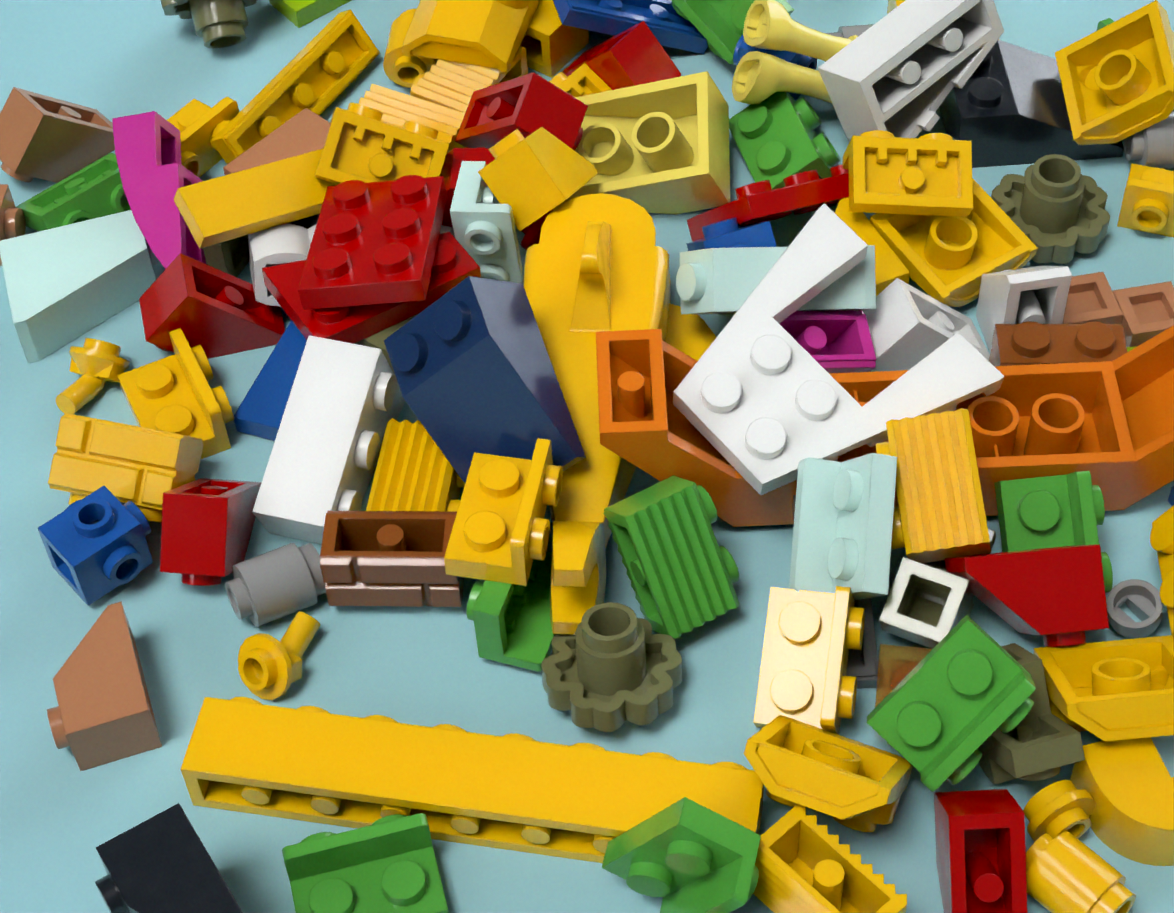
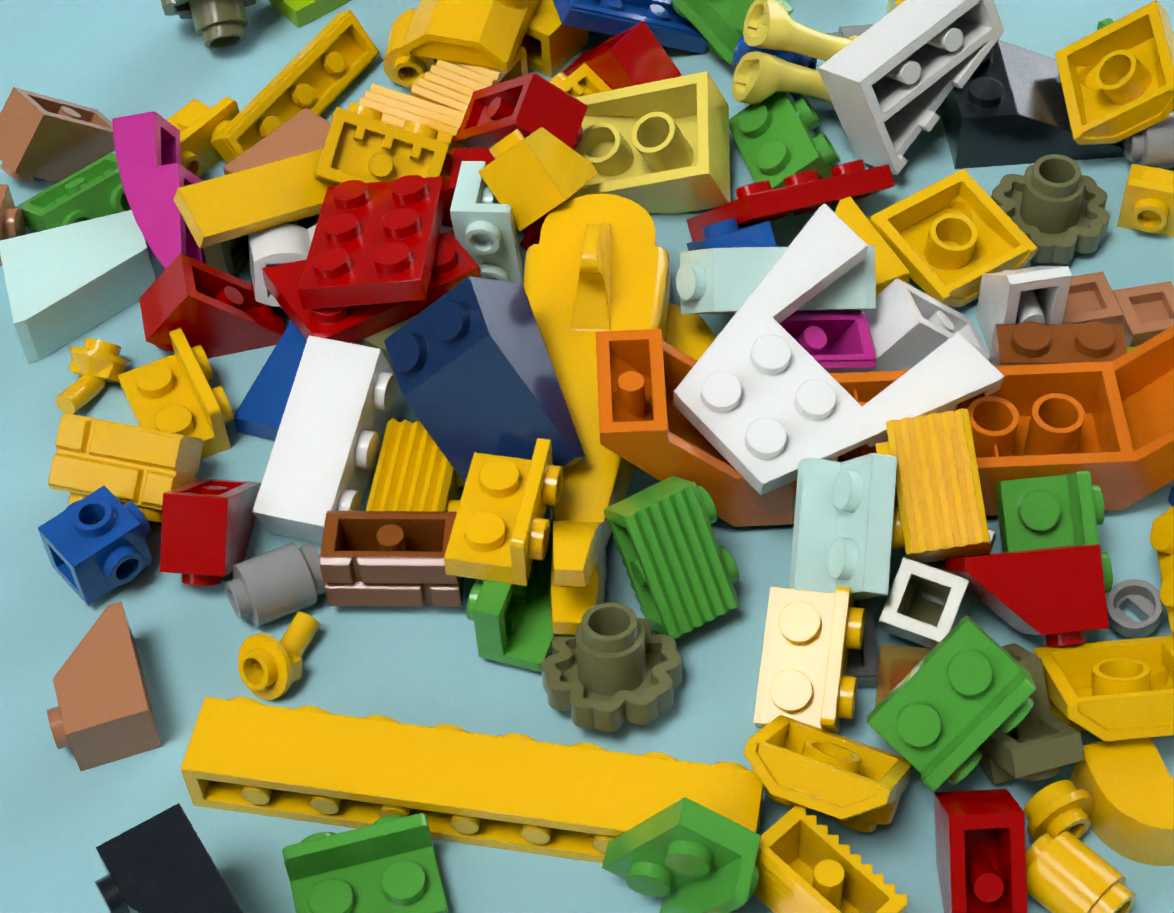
yellow bracket [843,130,973,217] -> none

